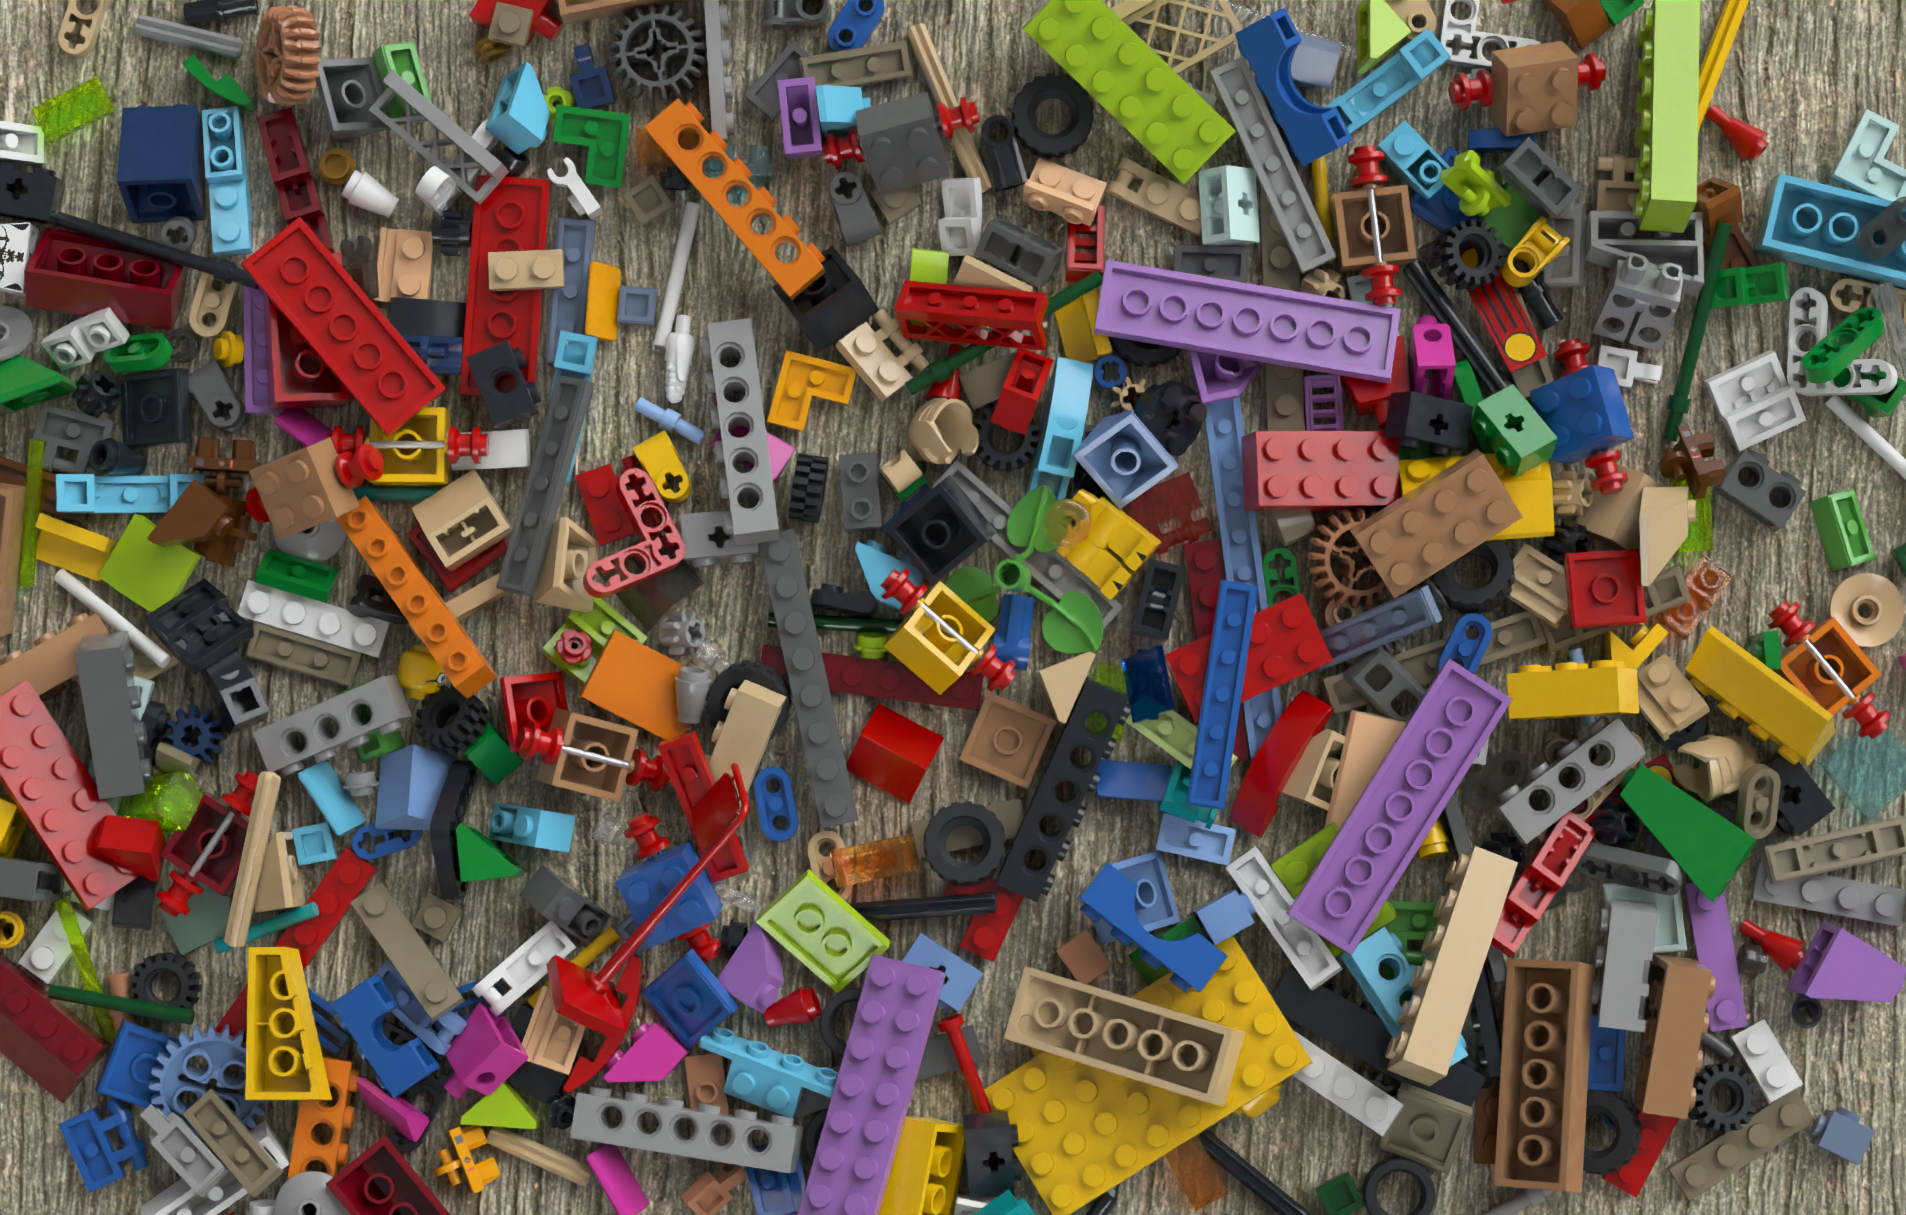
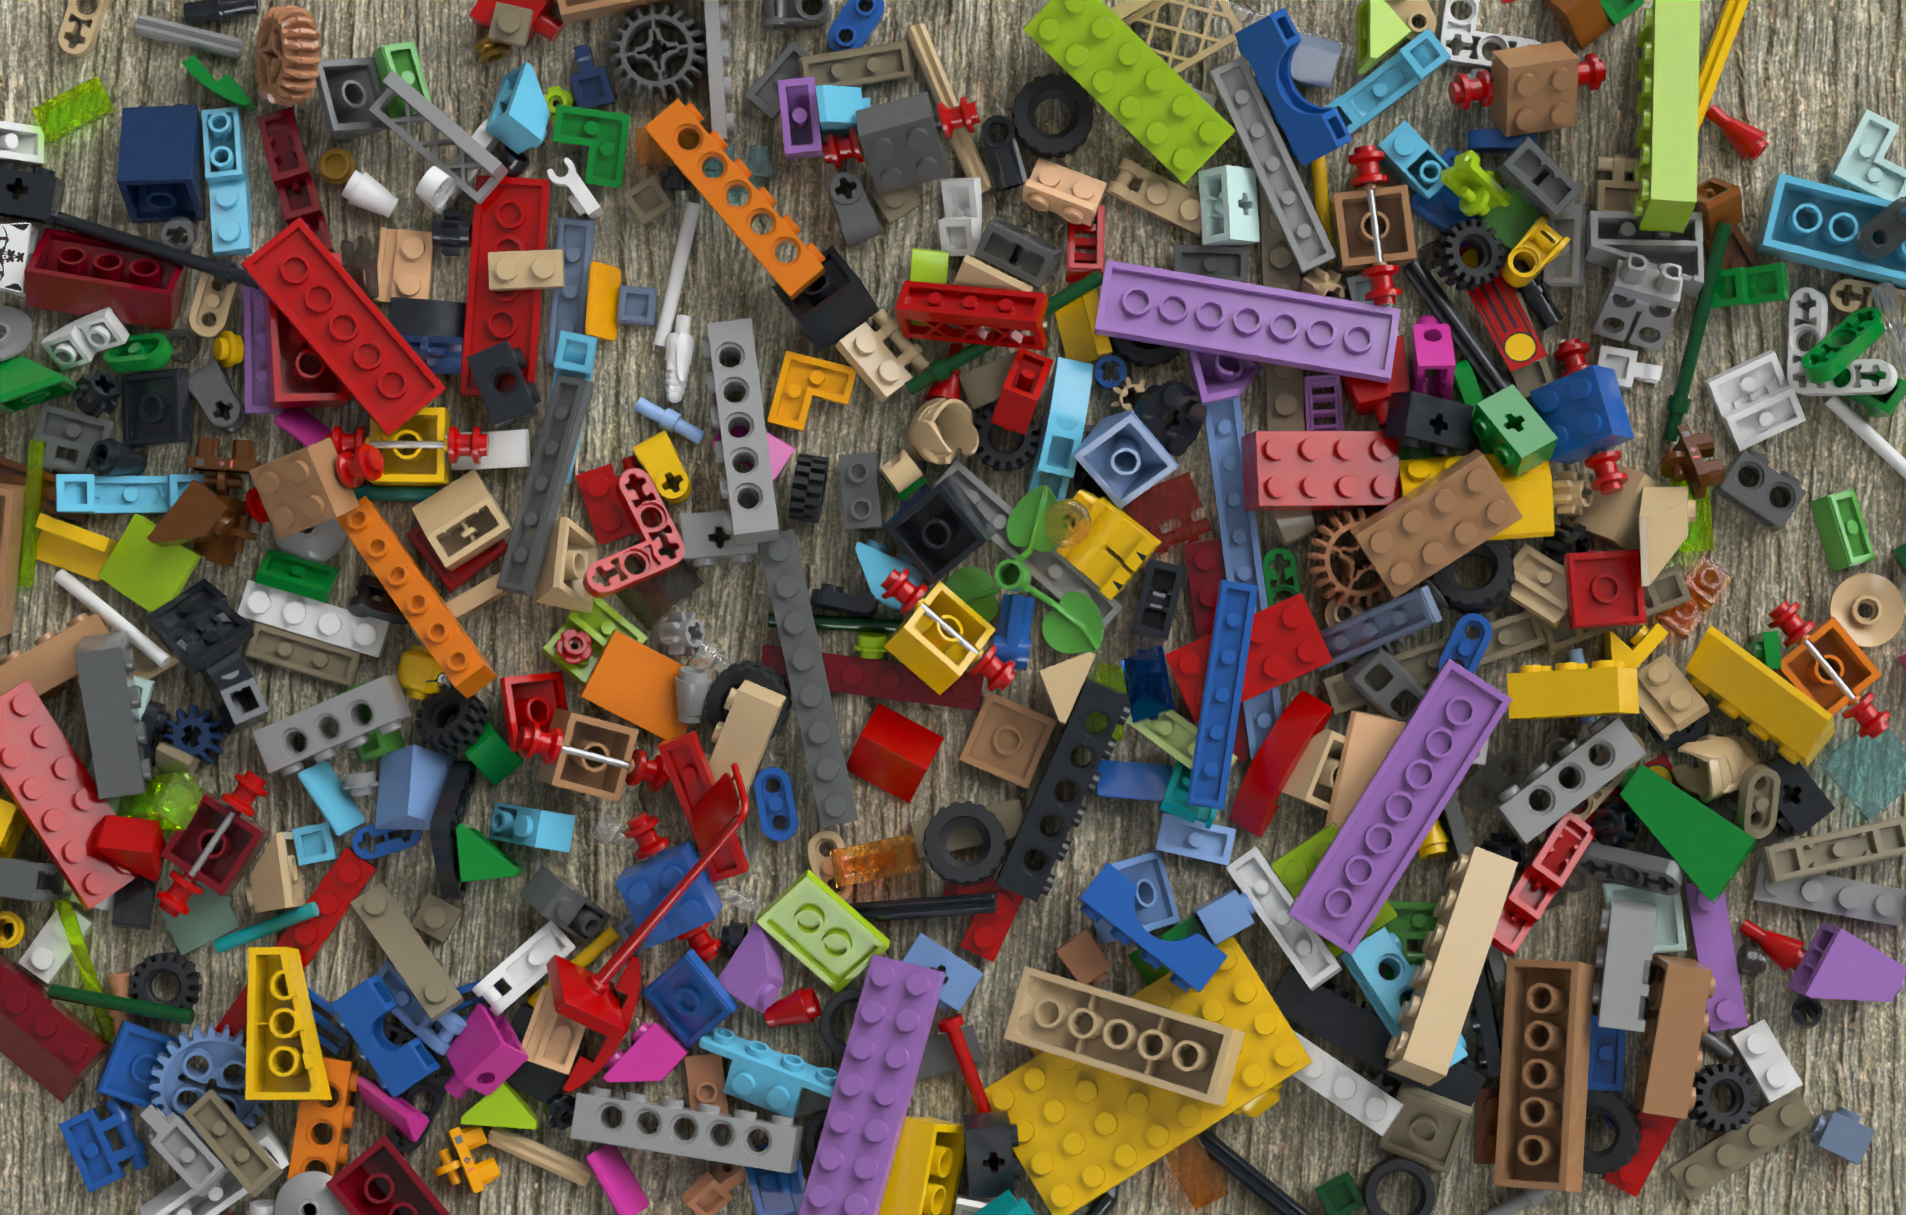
tan axle [224,771,281,948] -> none

